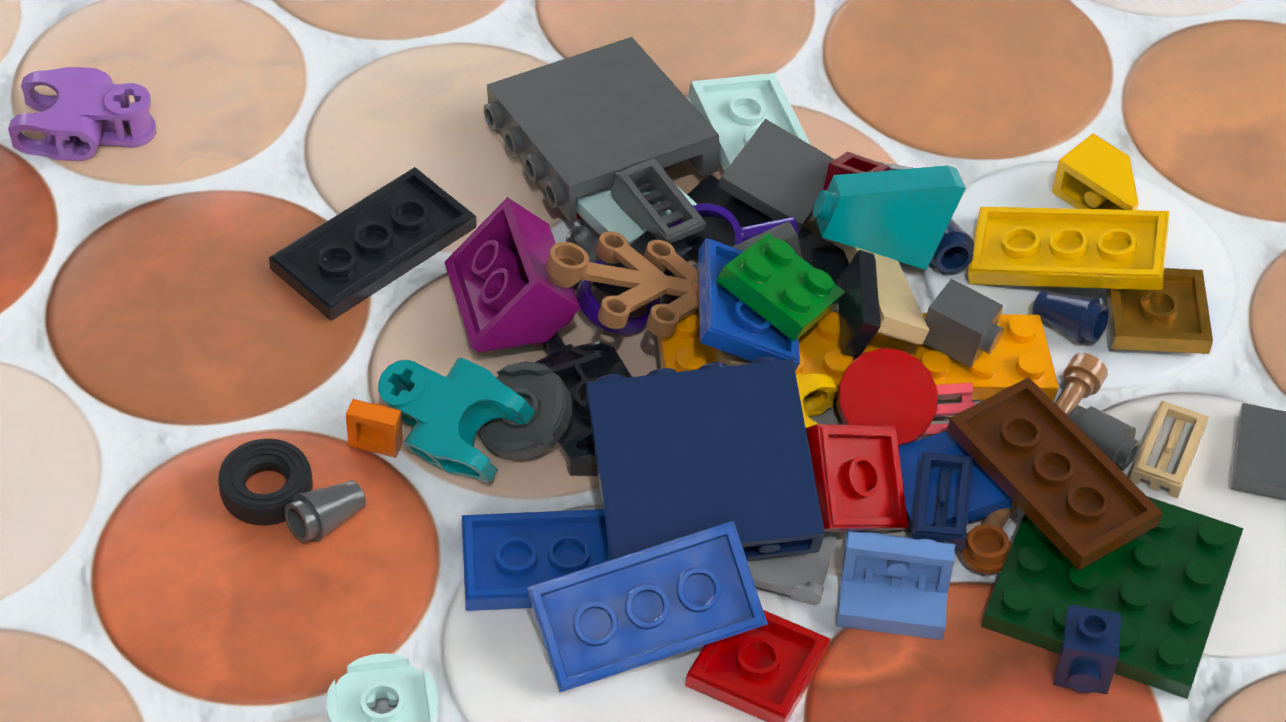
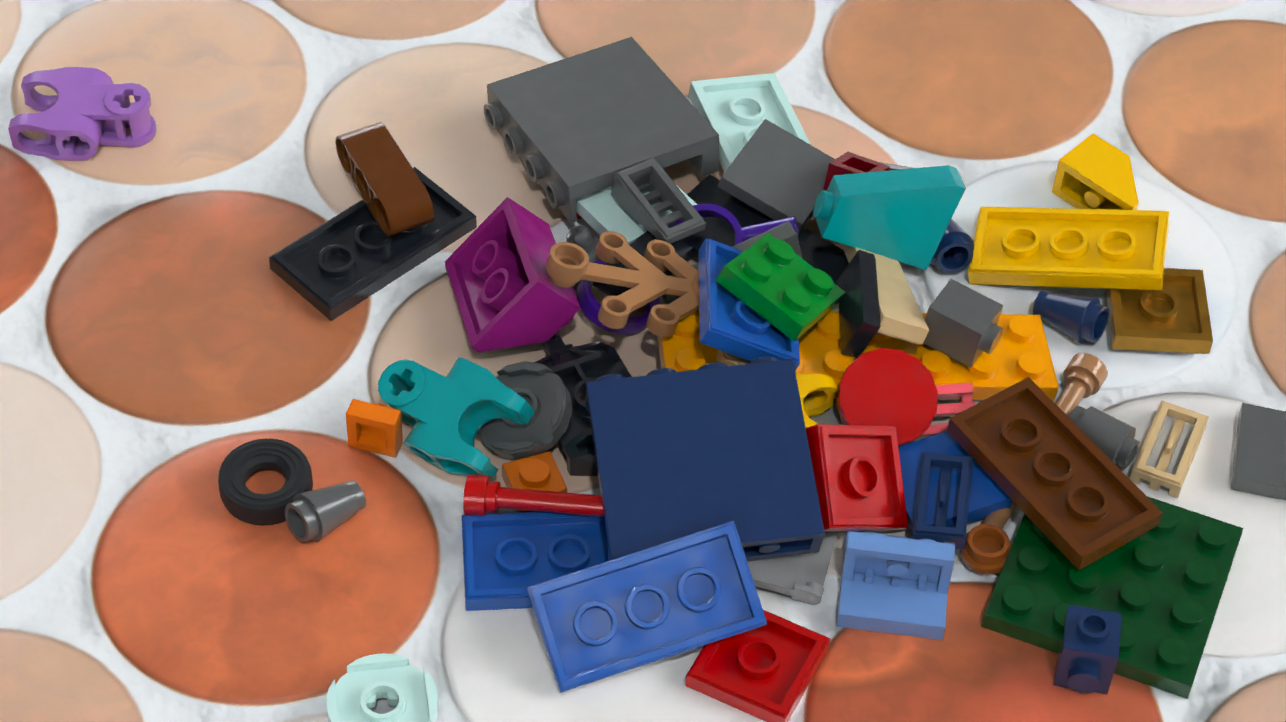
none -> reddish brown beam [335,122,434,237]
none -> red piece [463,474,604,517]
none -> orange plate [502,451,568,513]

